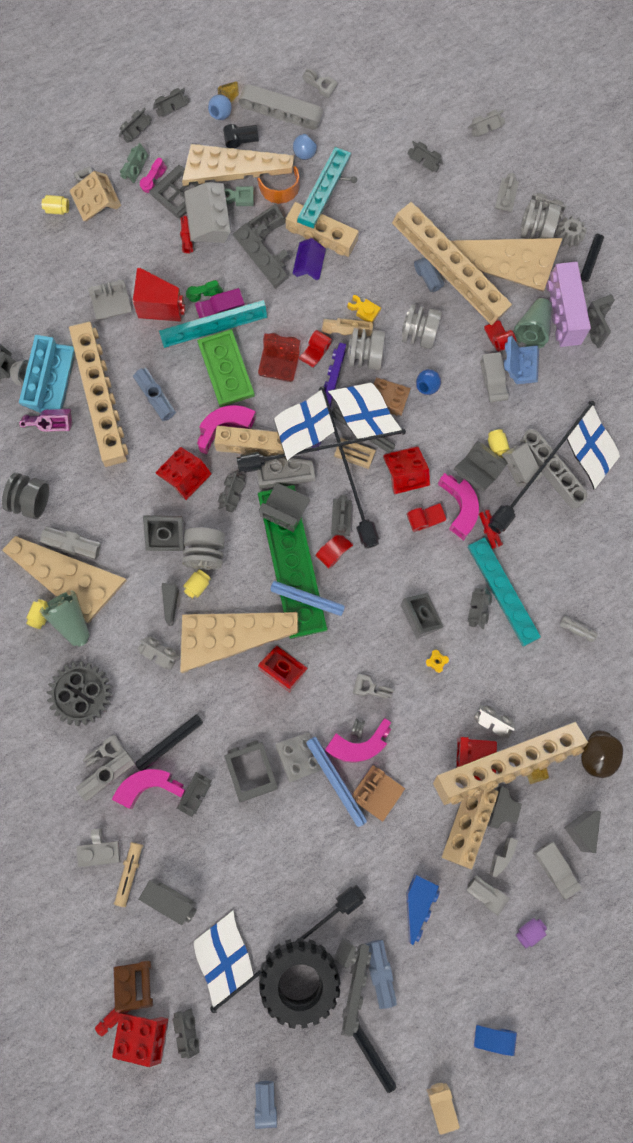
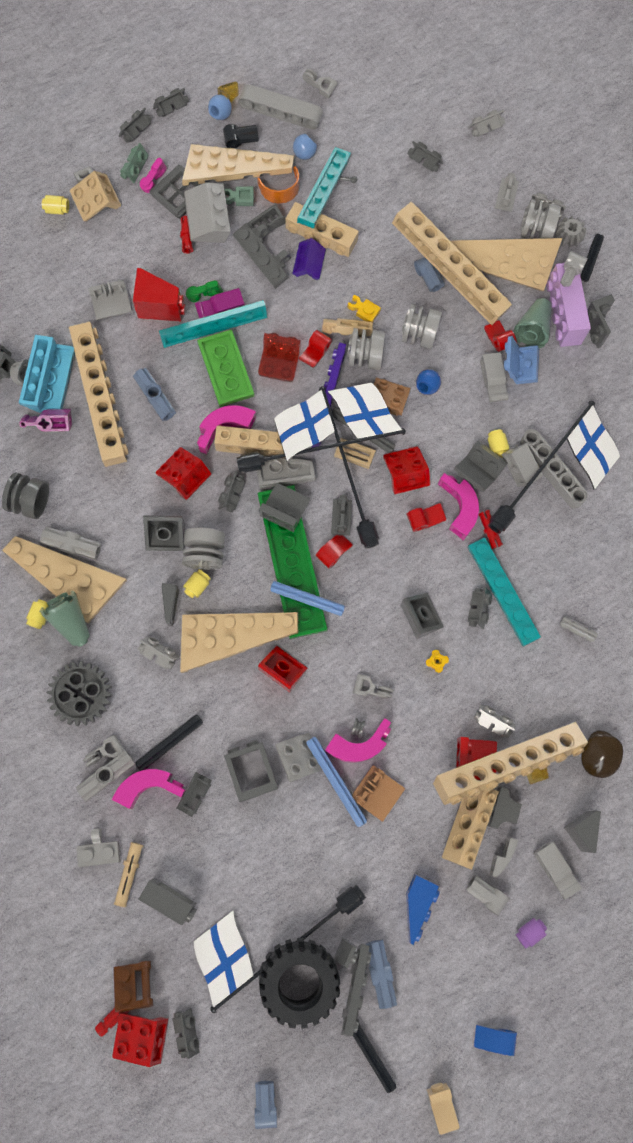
none -> light grey axle [560,251,588,287]

